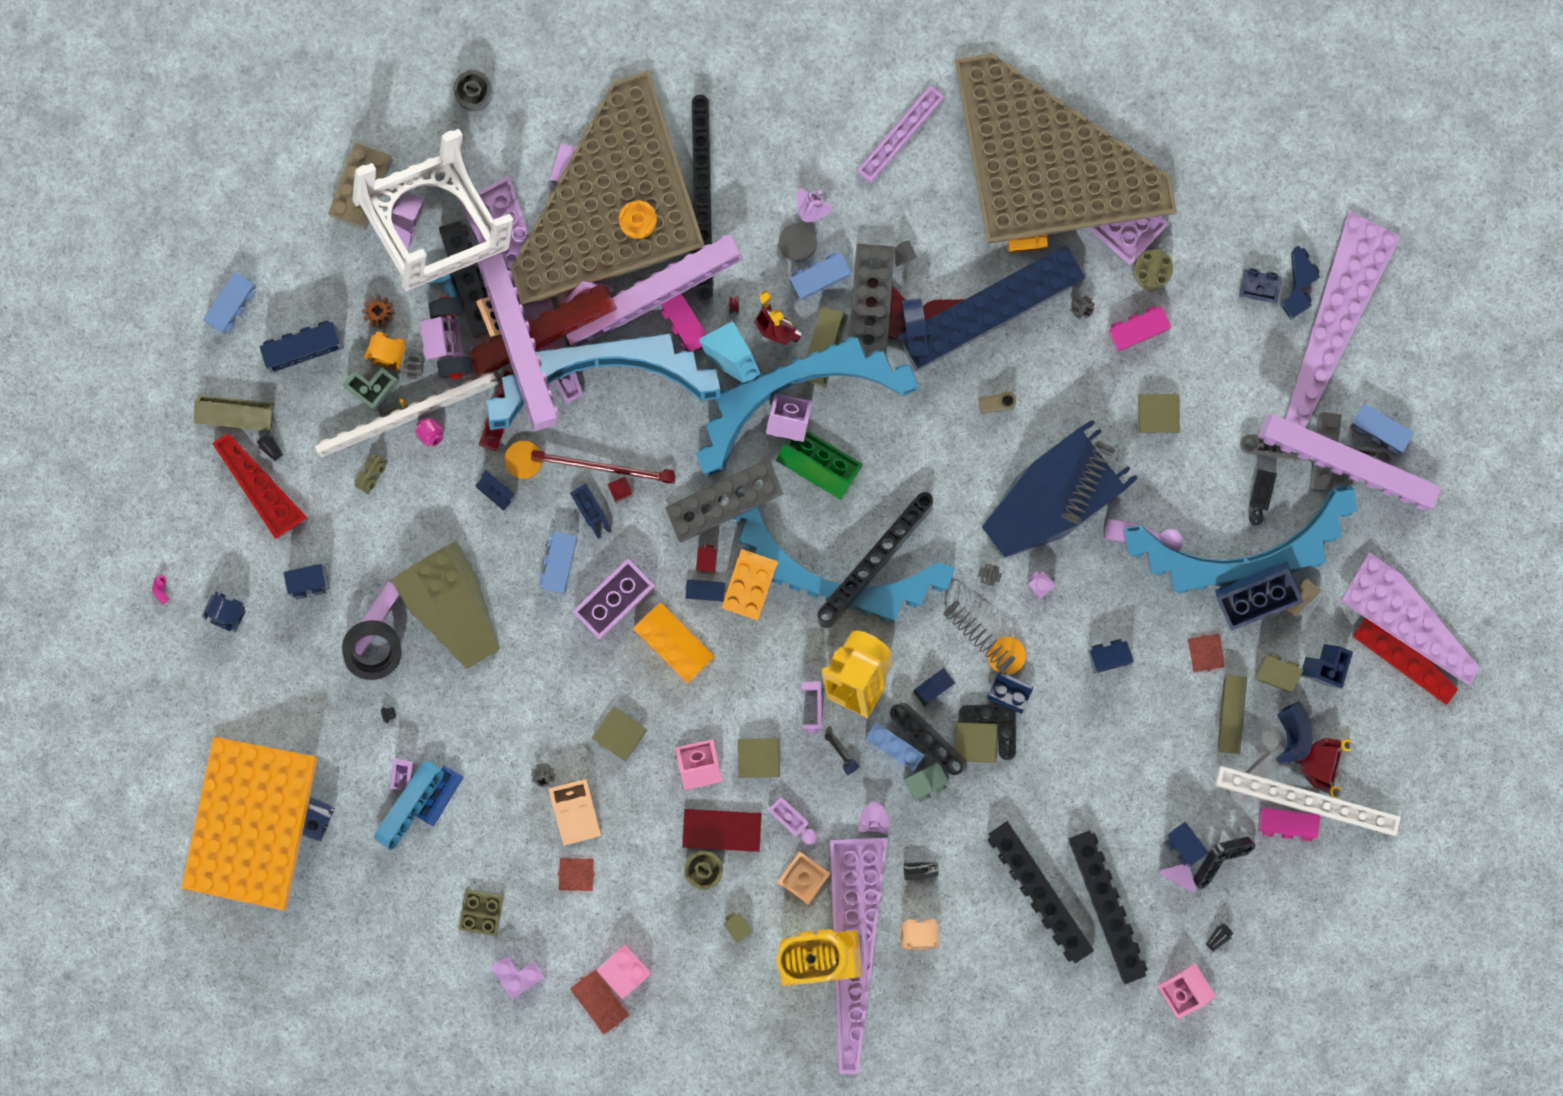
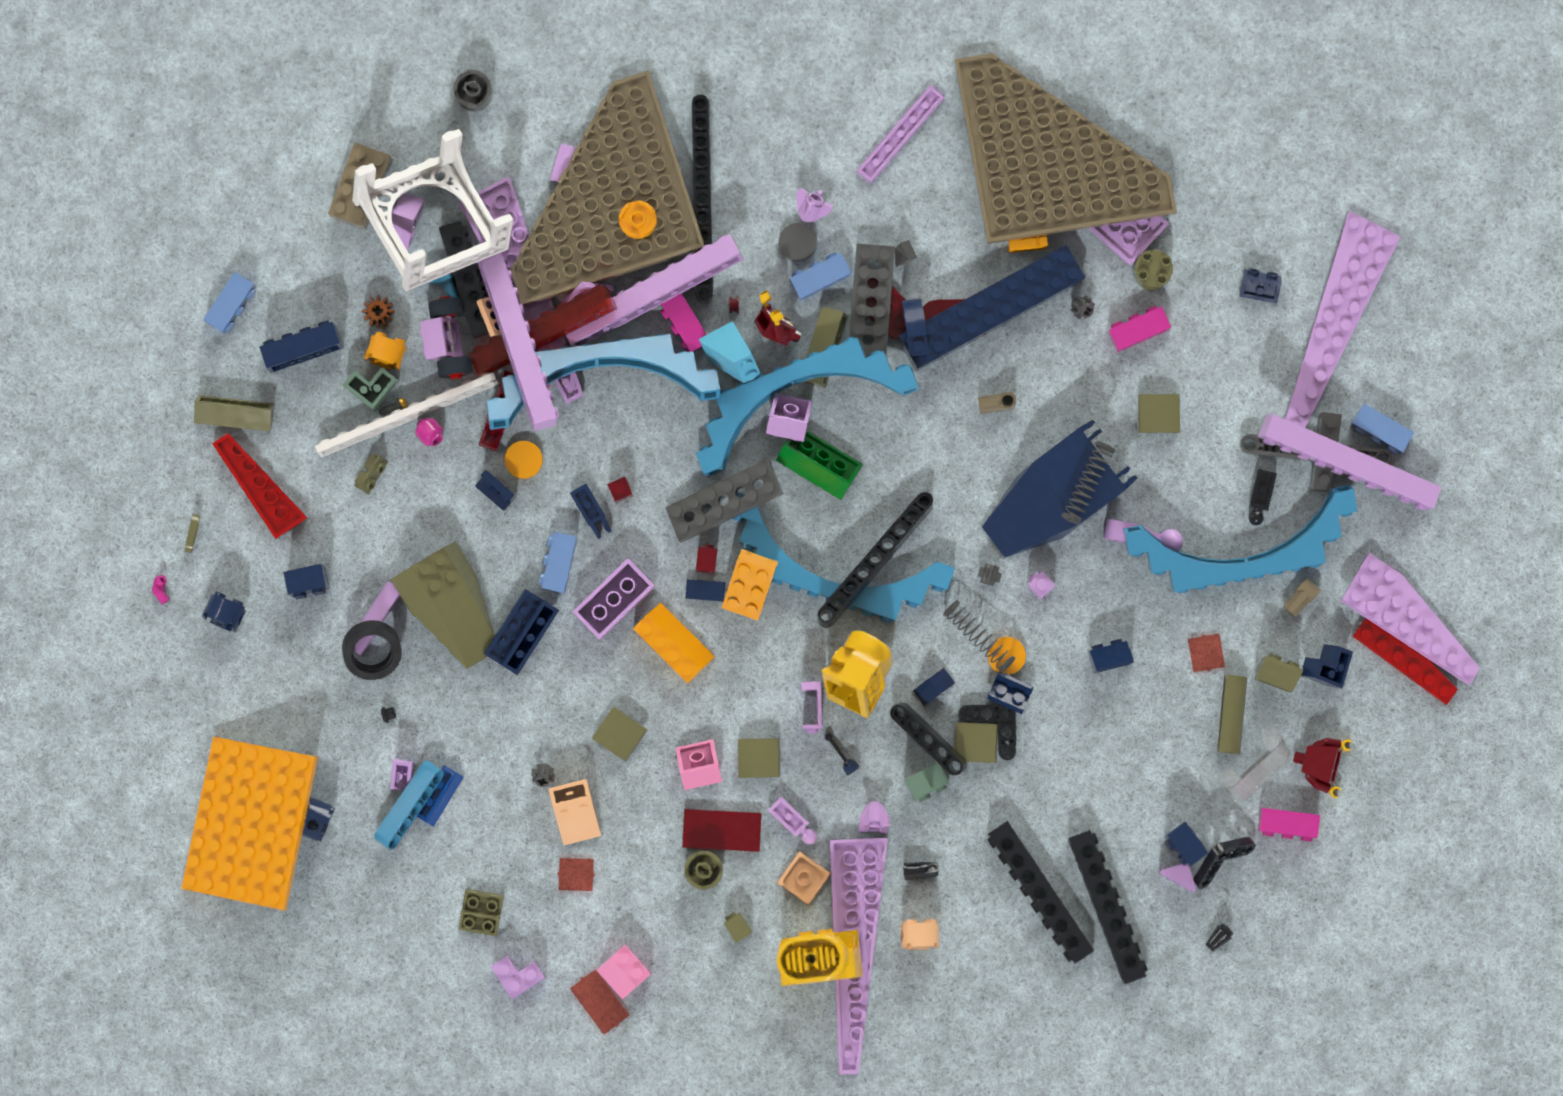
black cone [257,433,284,462] -> none
dark grey gear [402,356,423,380] -> none
dark red hinge [531,450,676,484] -> none
medium blue brick [865,722,924,771] -> none
bright pink slope [1157,963,1216,1019] -> none
white plate [1214,766,1400,836] -> none
dark blue brick [1215,561,1303,631] -> none
dark blue arch [1276,701,1313,765] -> none
dark blue arch [1280,245,1320,320] -> none
none -> olive tile [184,514,200,553]
none -> dark blue brick [483,589,559,675]

